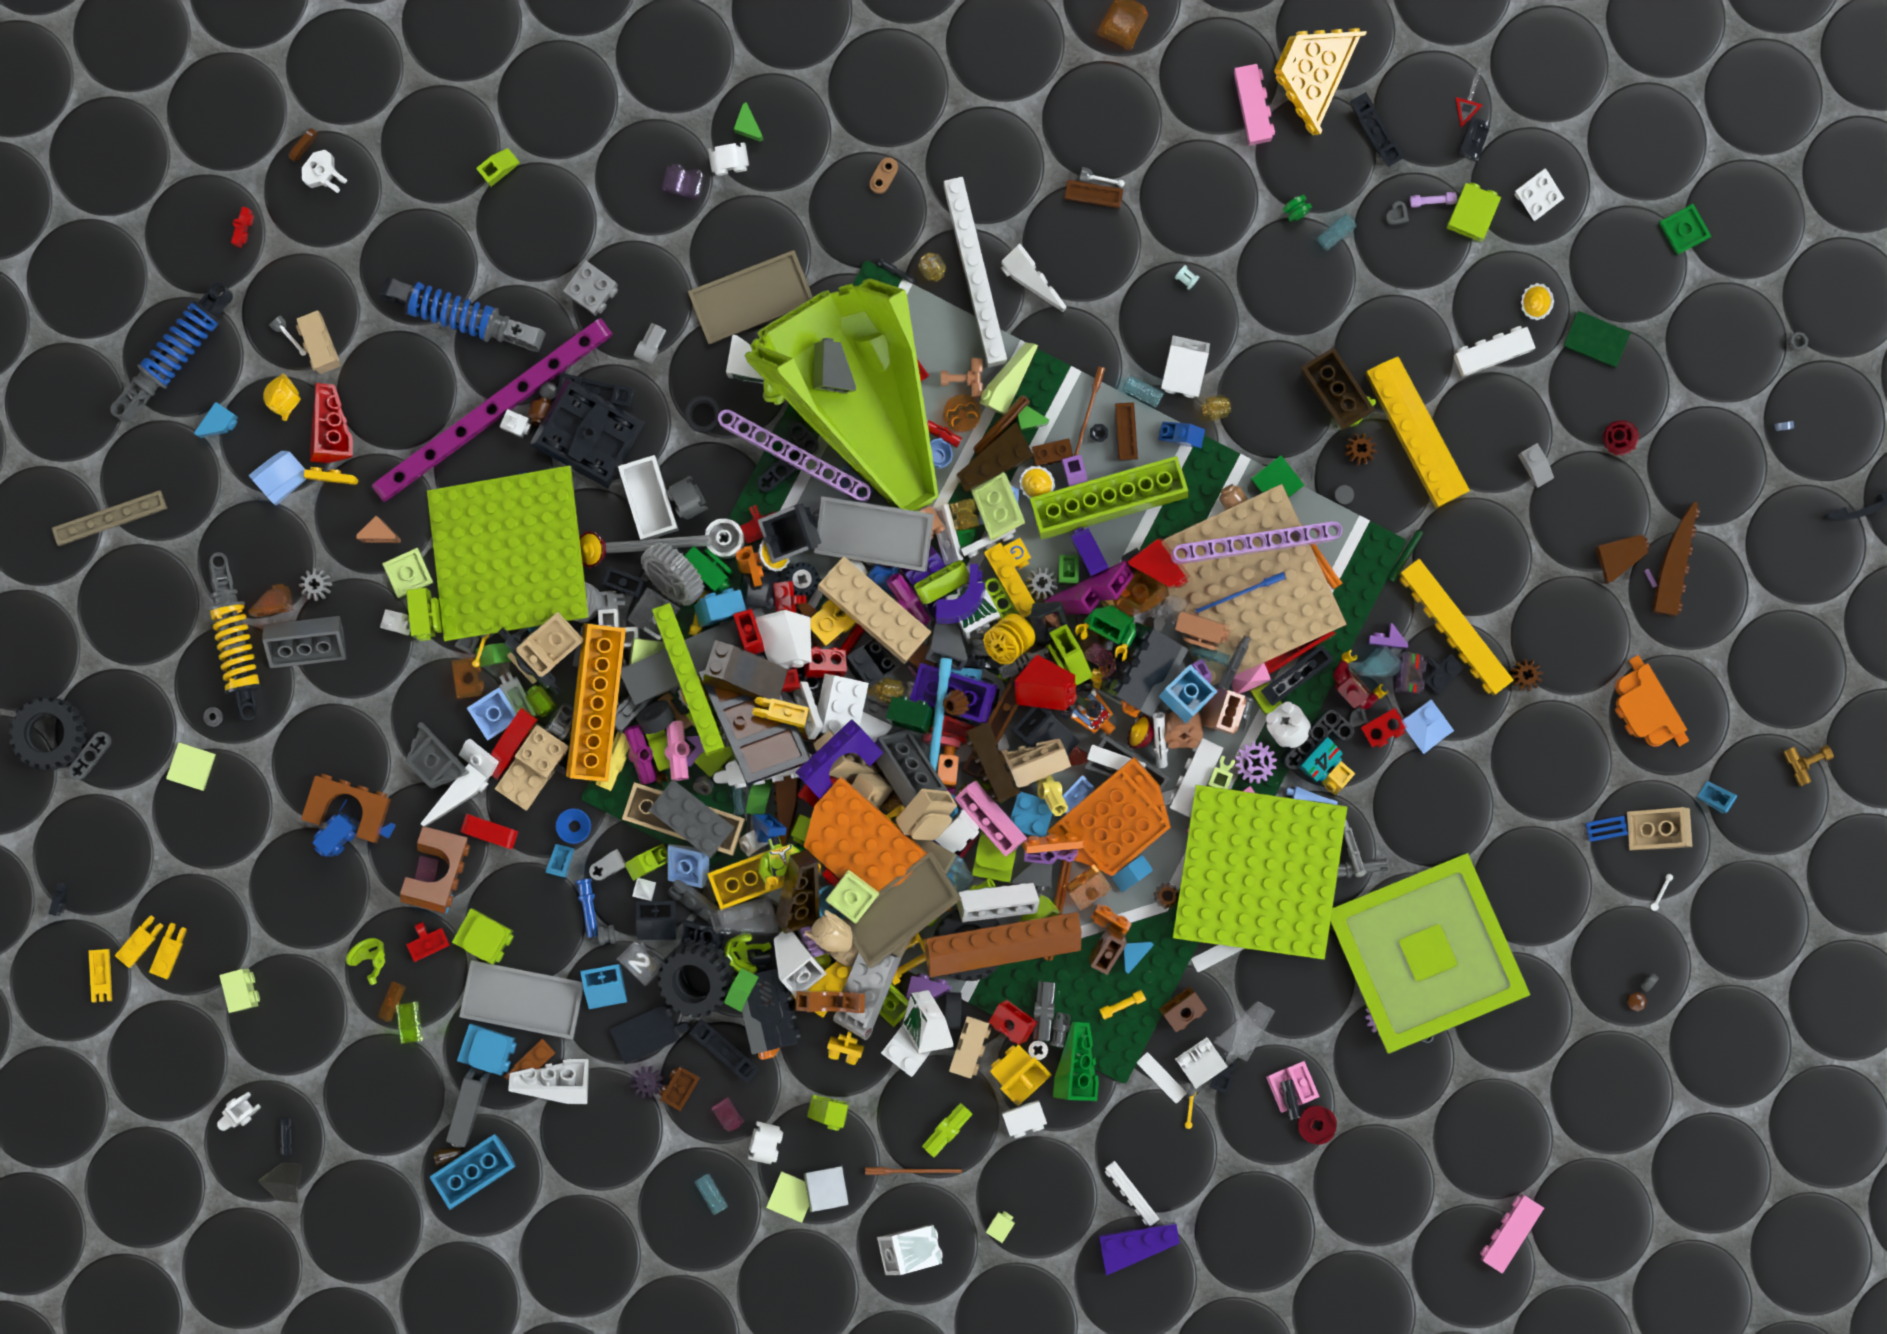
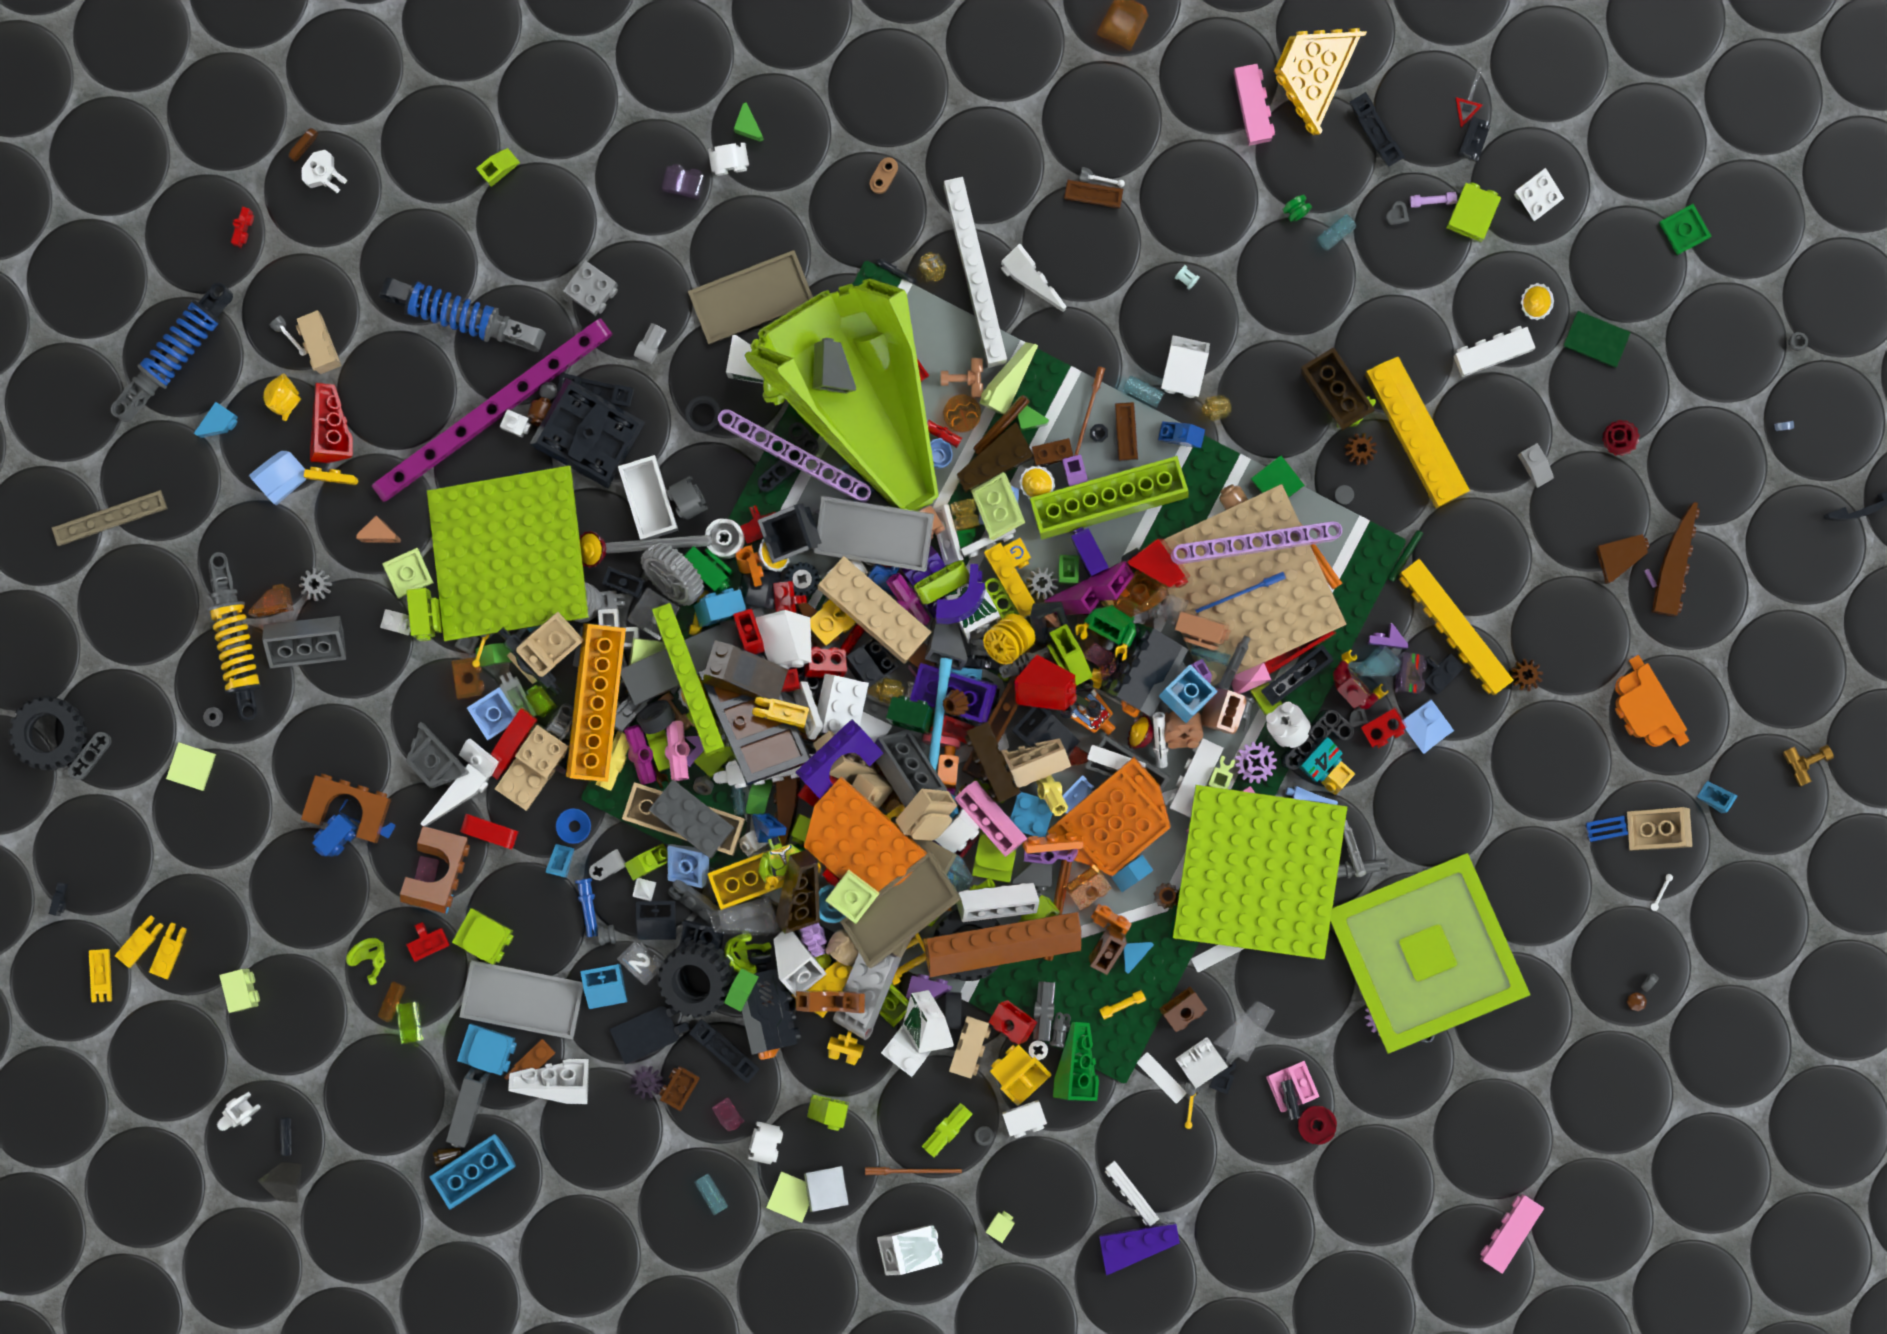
tan helmet [805,910,852,953] -> none
none -> dark grey tile [975,1126,994,1146]

